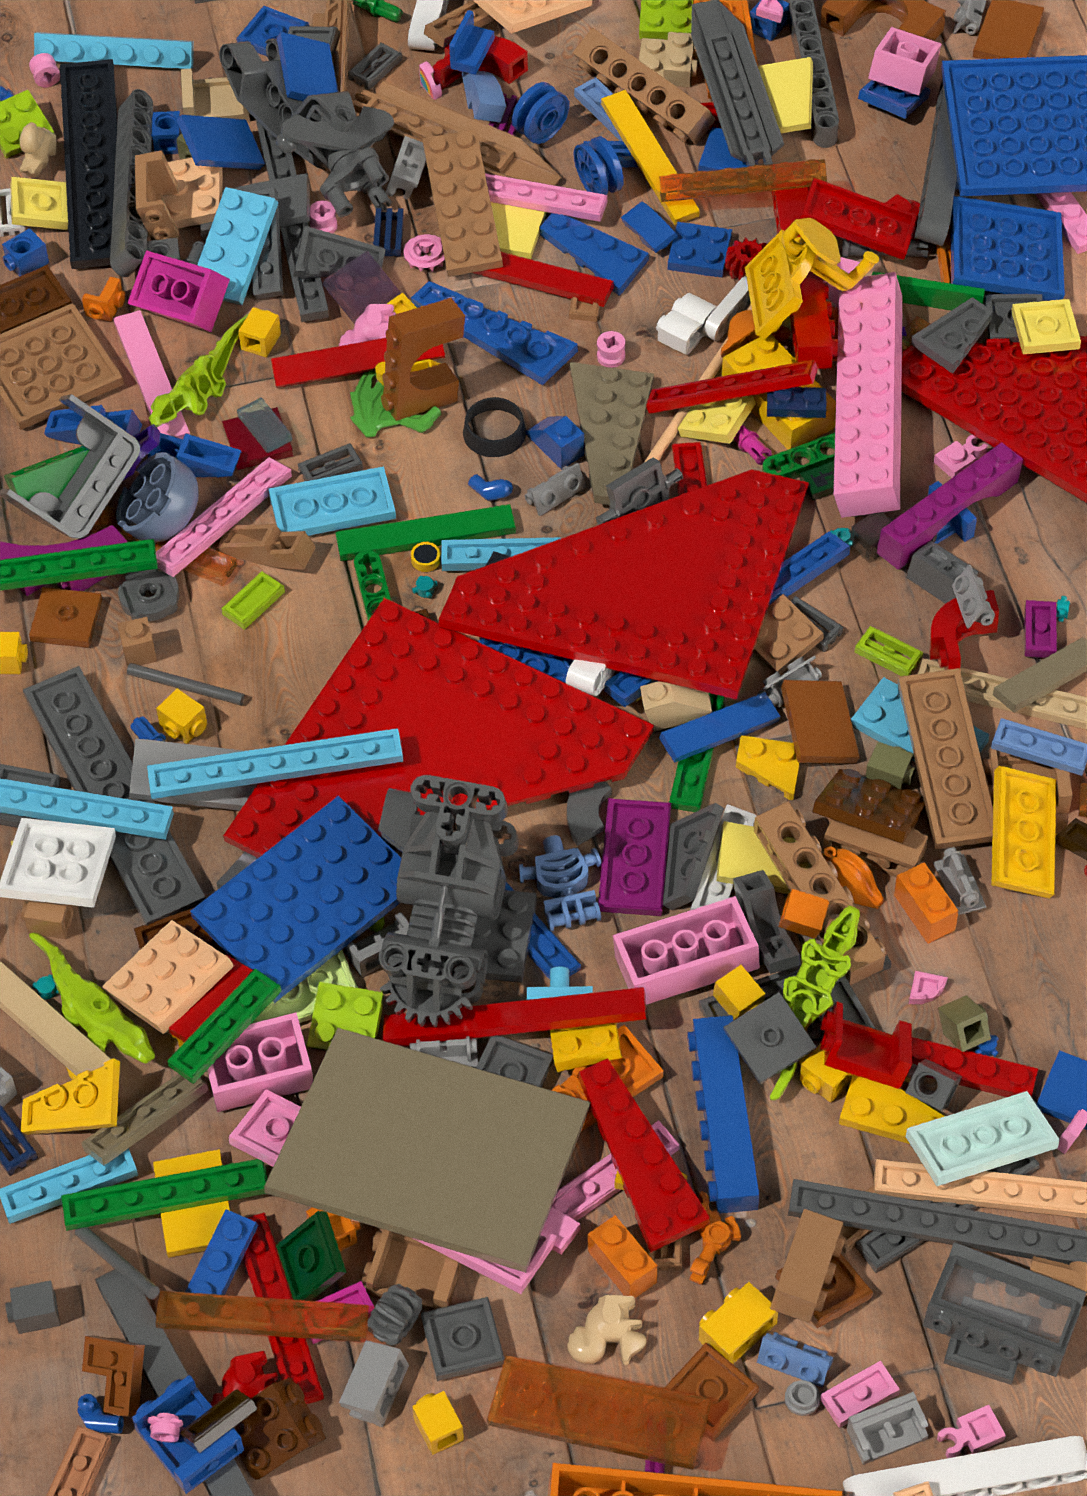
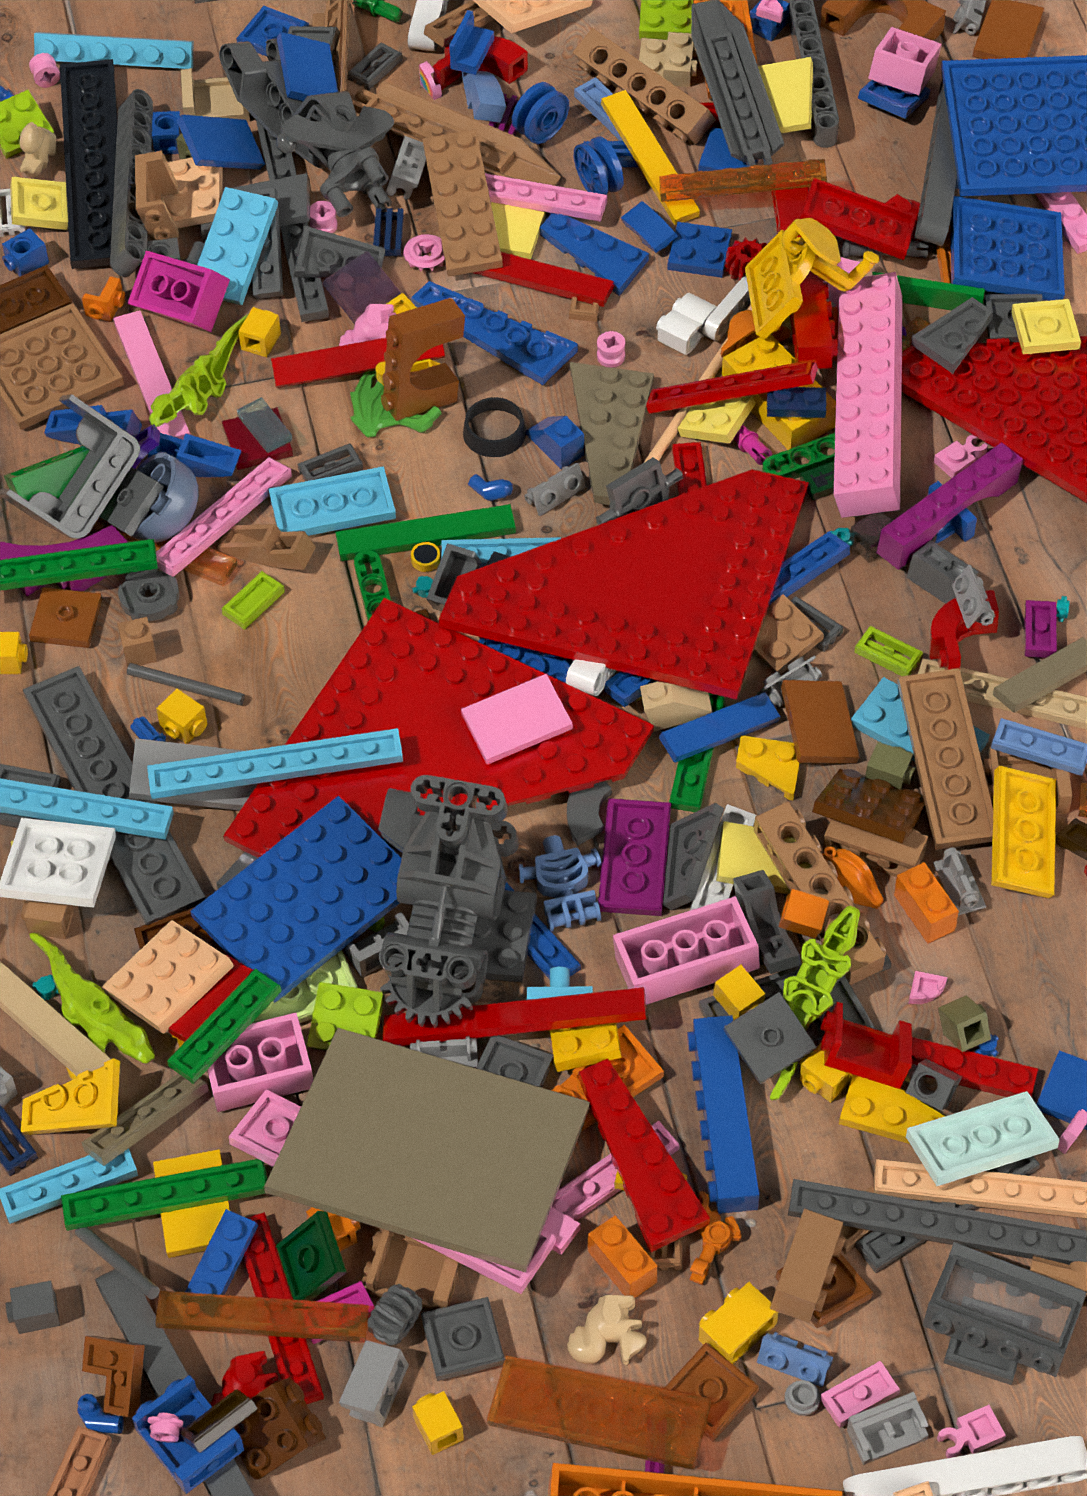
none -> dark grey plate [99,467,164,536]
none -> dark grey panel [427,543,482,611]
none -> bright pink tile [461,674,573,764]

